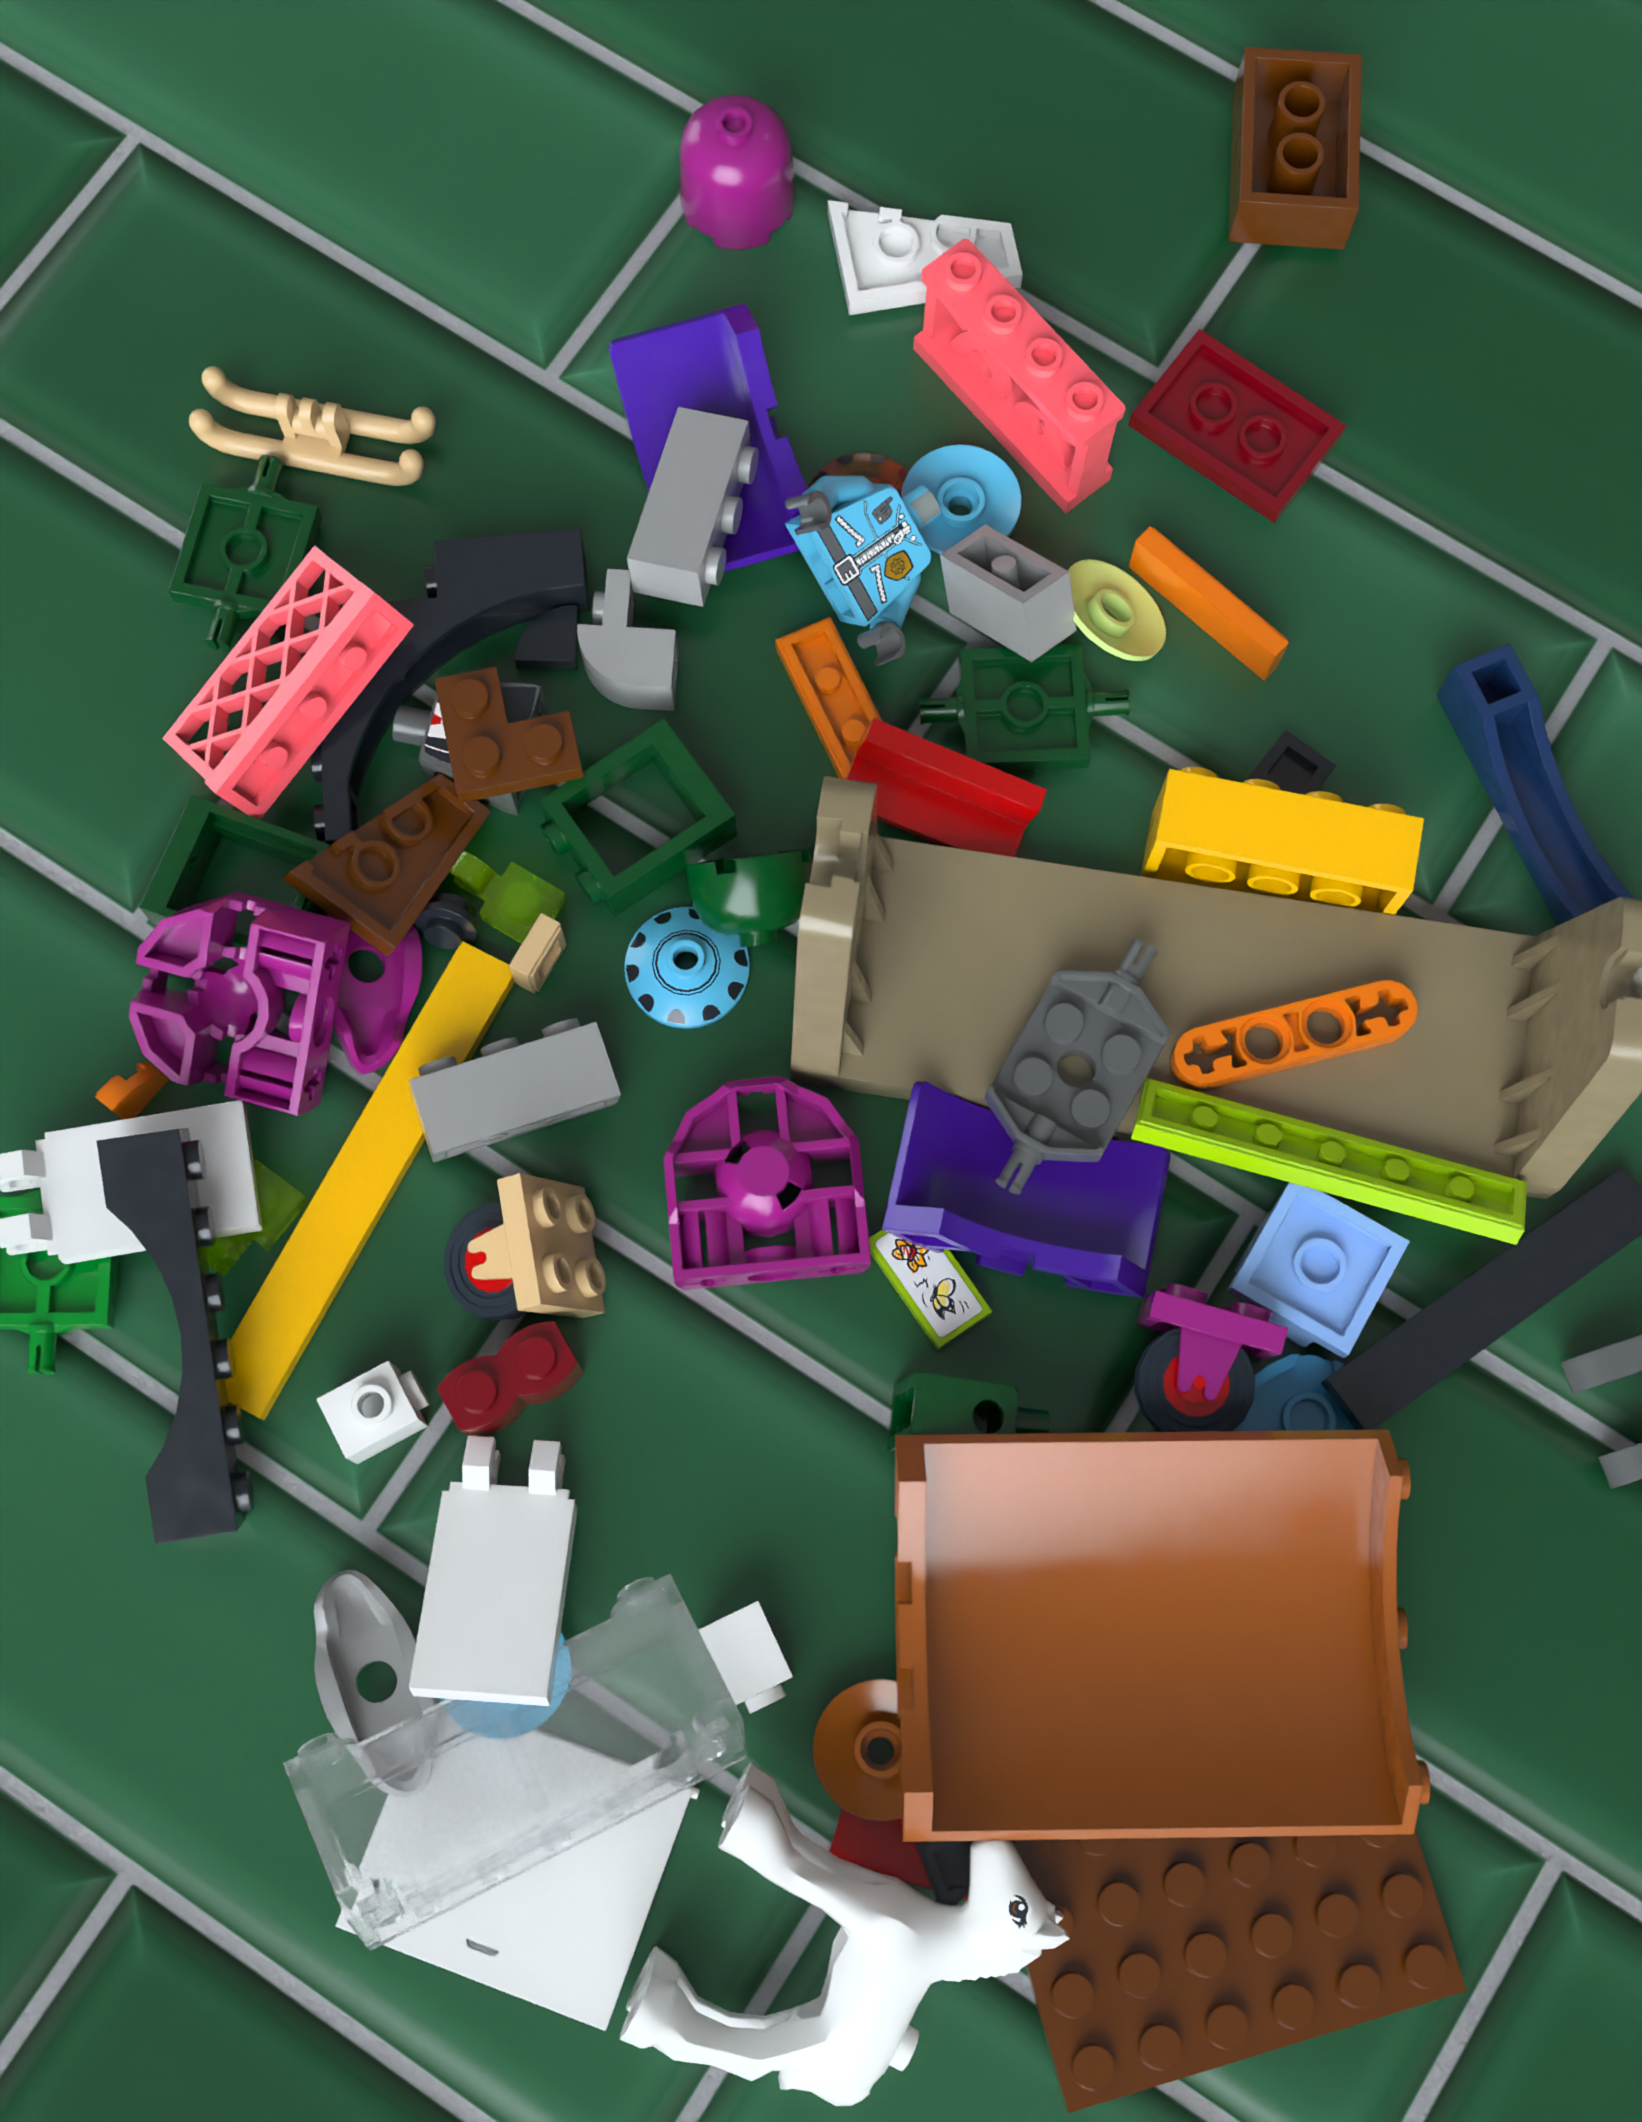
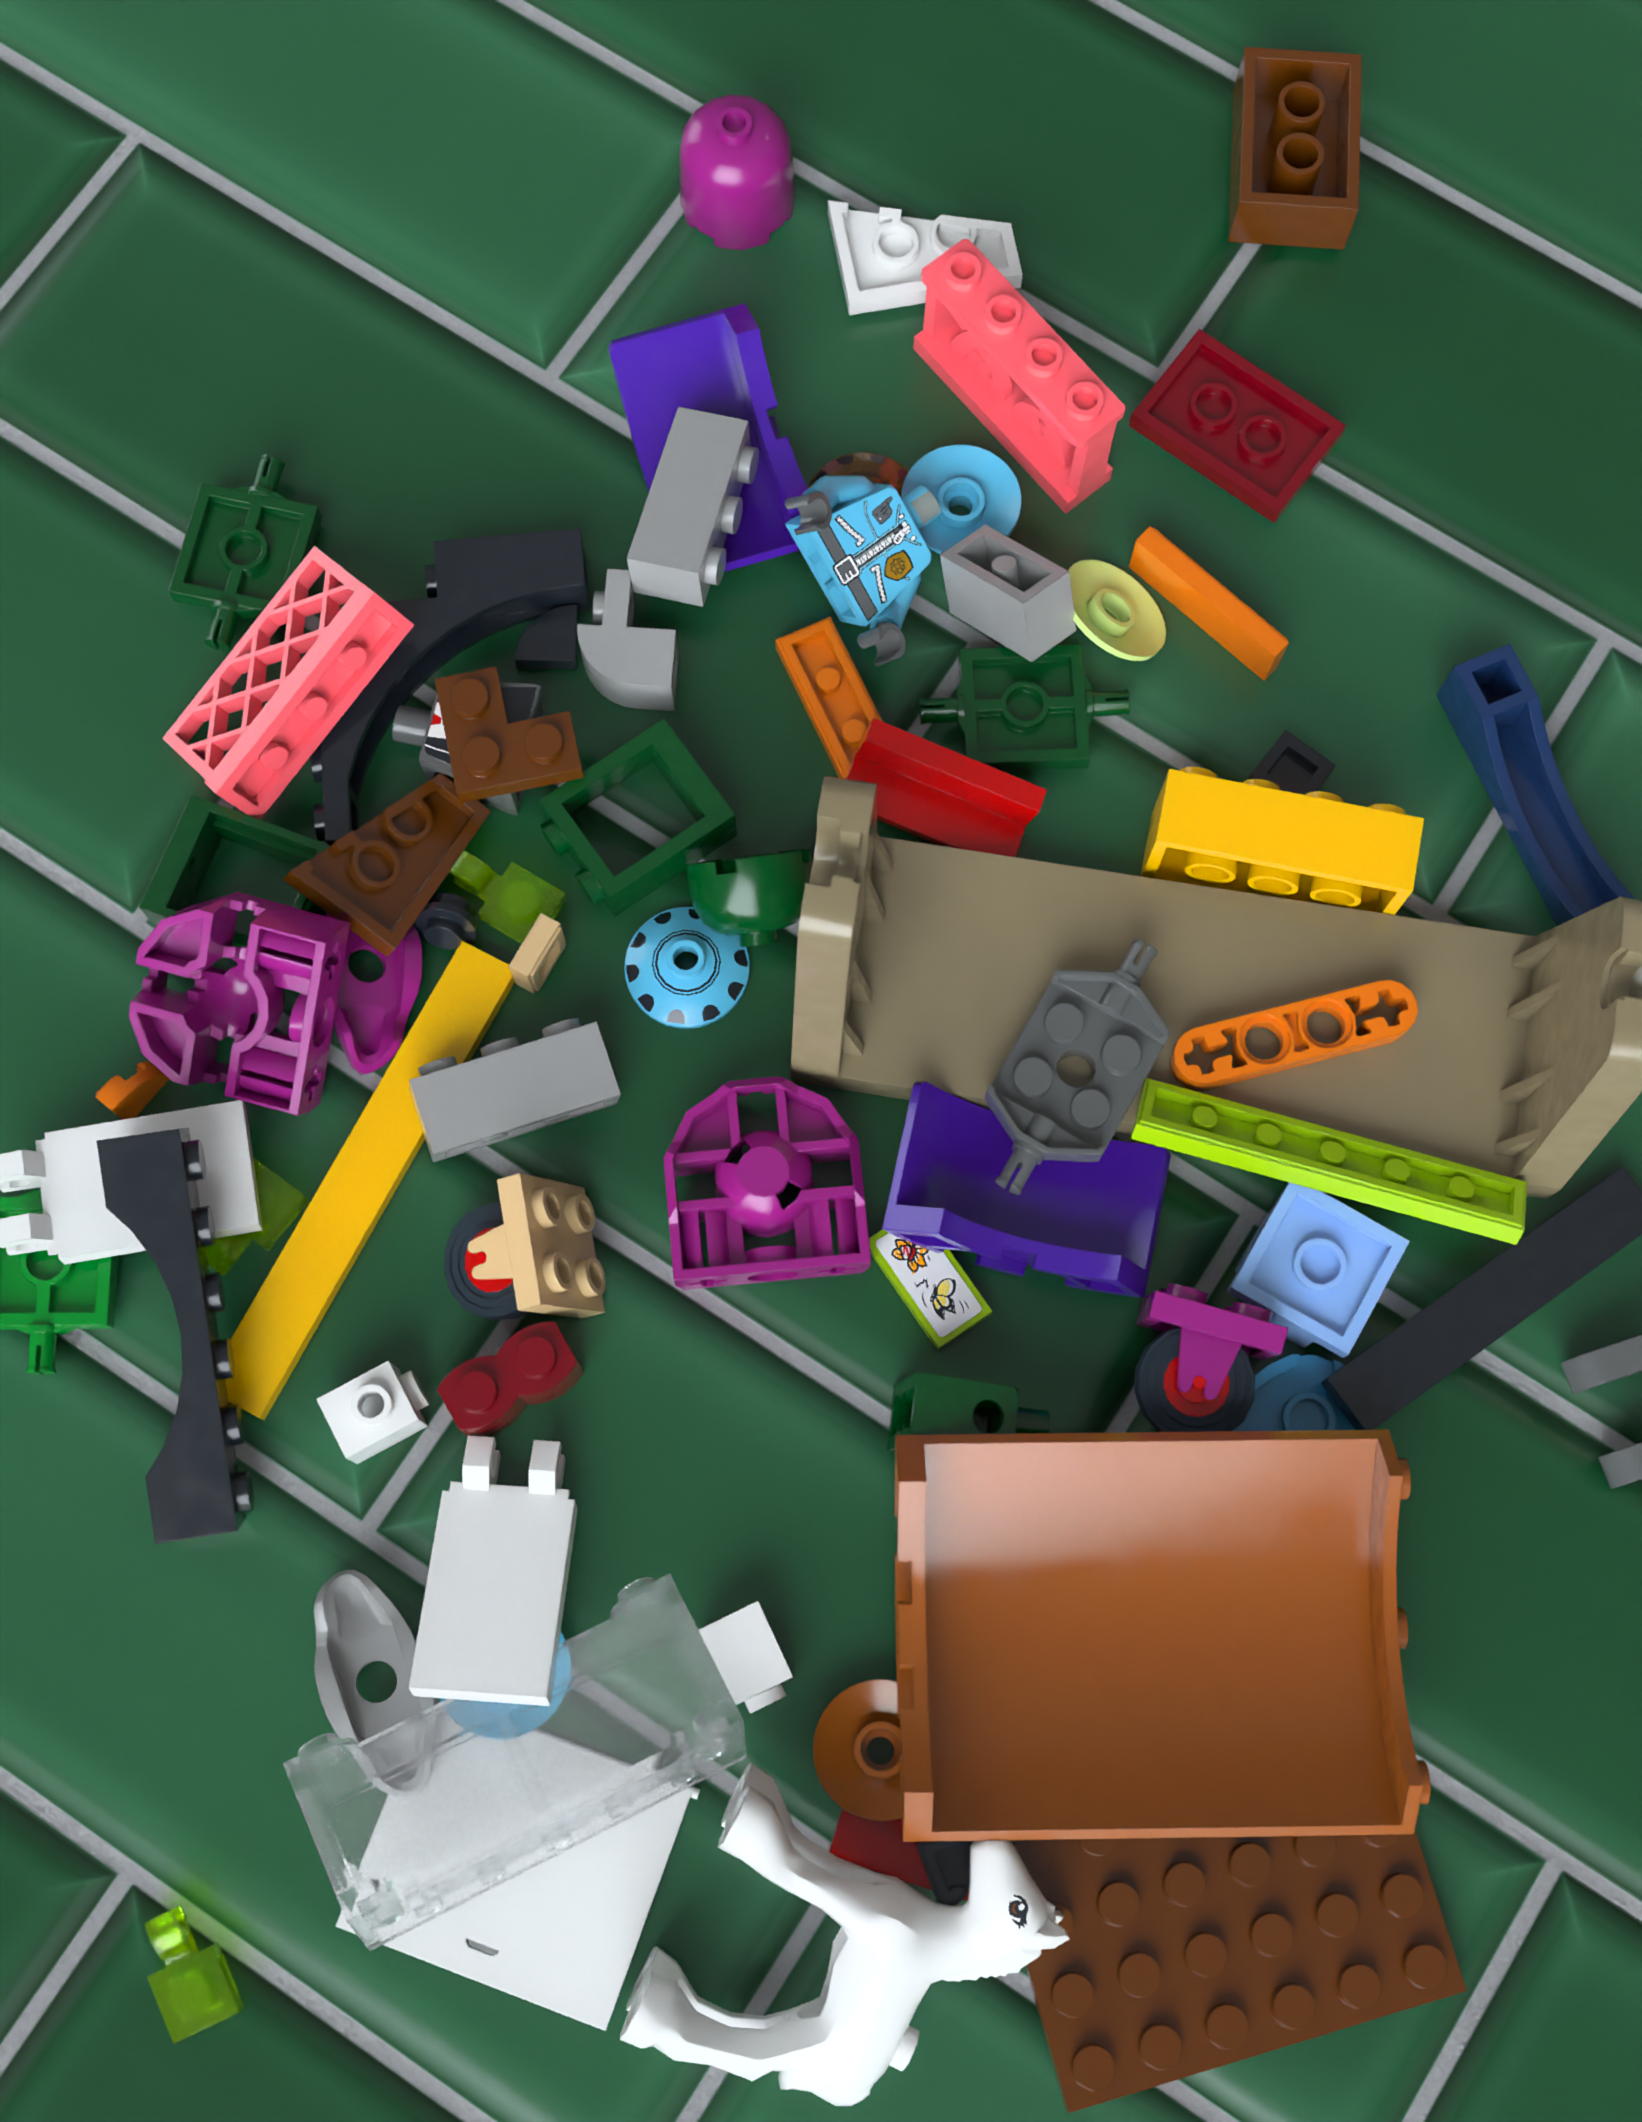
tan piece [189,366,436,486] -> none
none -> clear neon green plate [145,1905,244,2044]

